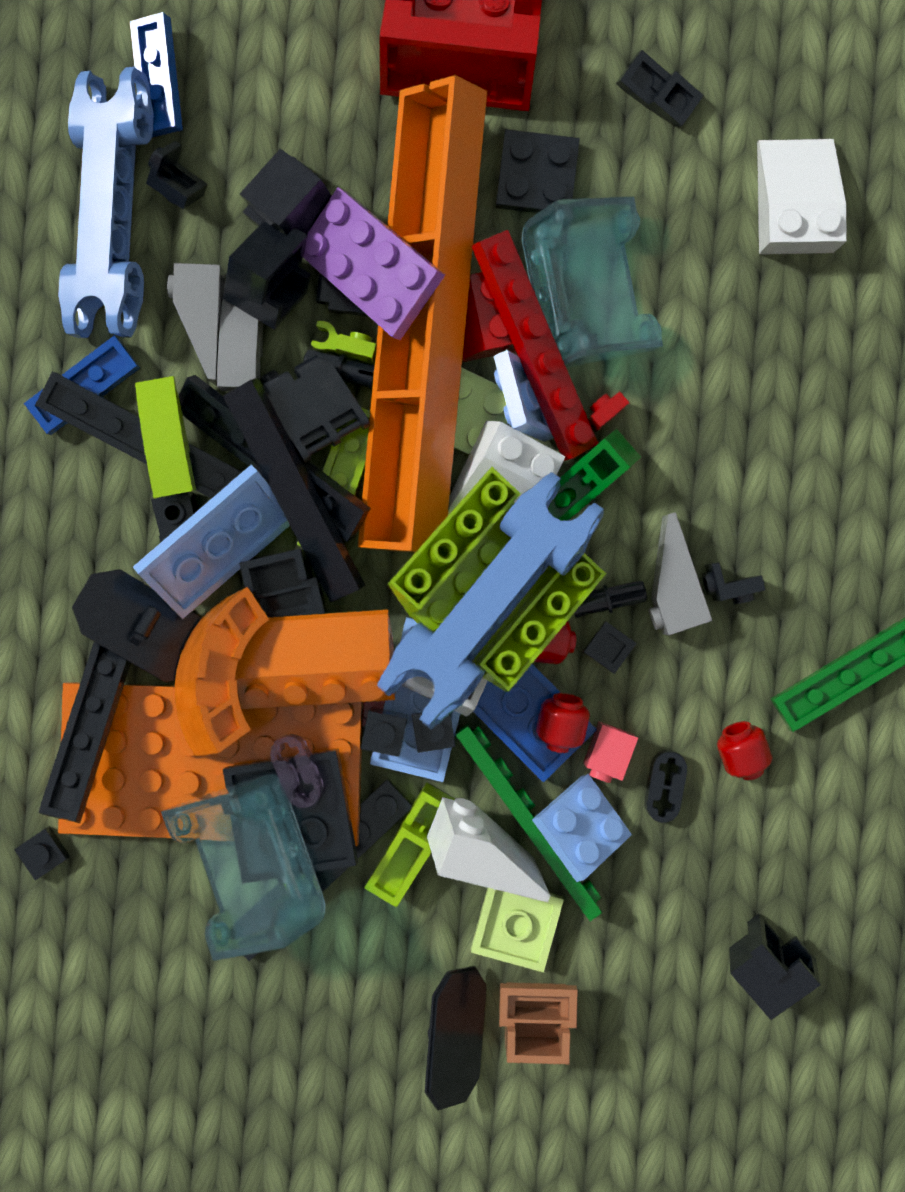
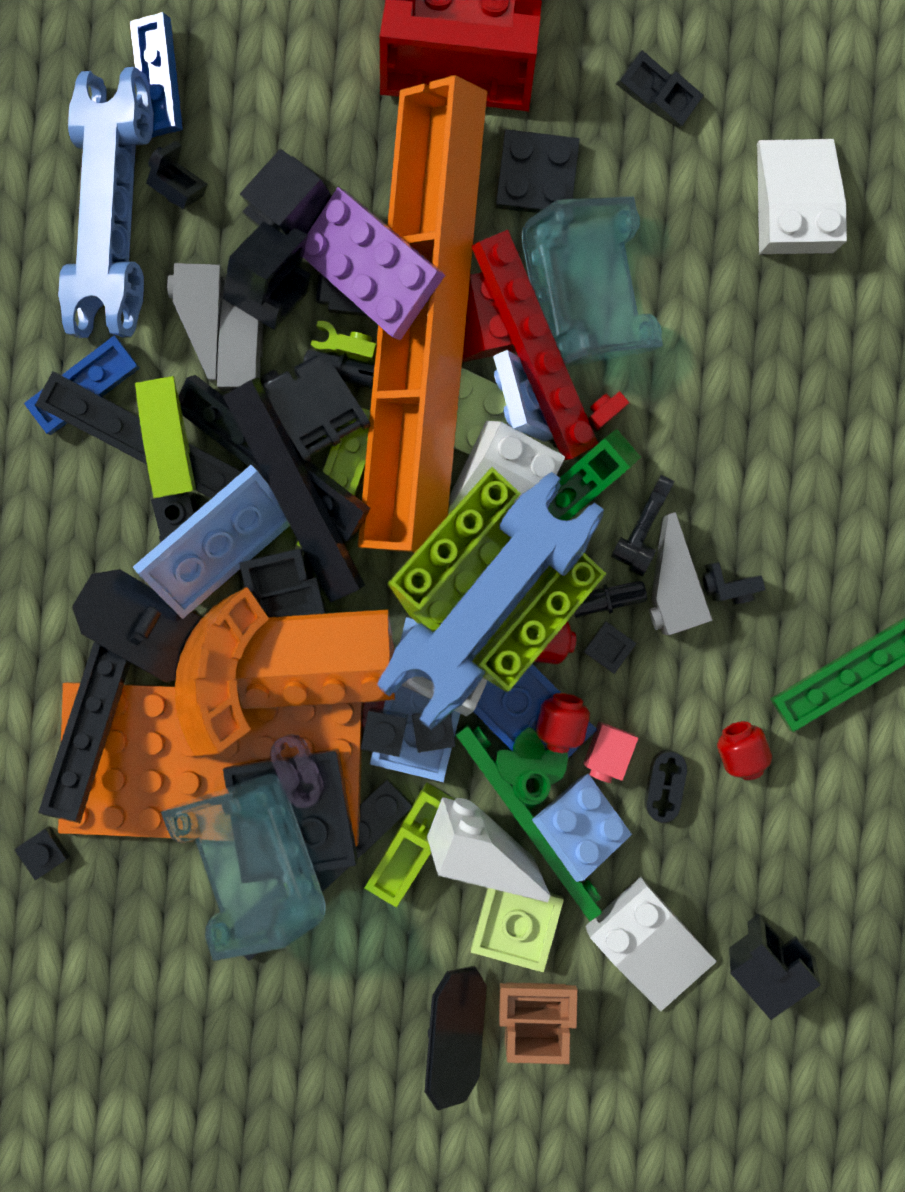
none -> green plate [496,727,568,805]
none -> white slope [585,877,717,1011]
none -> black brick [611,475,675,577]

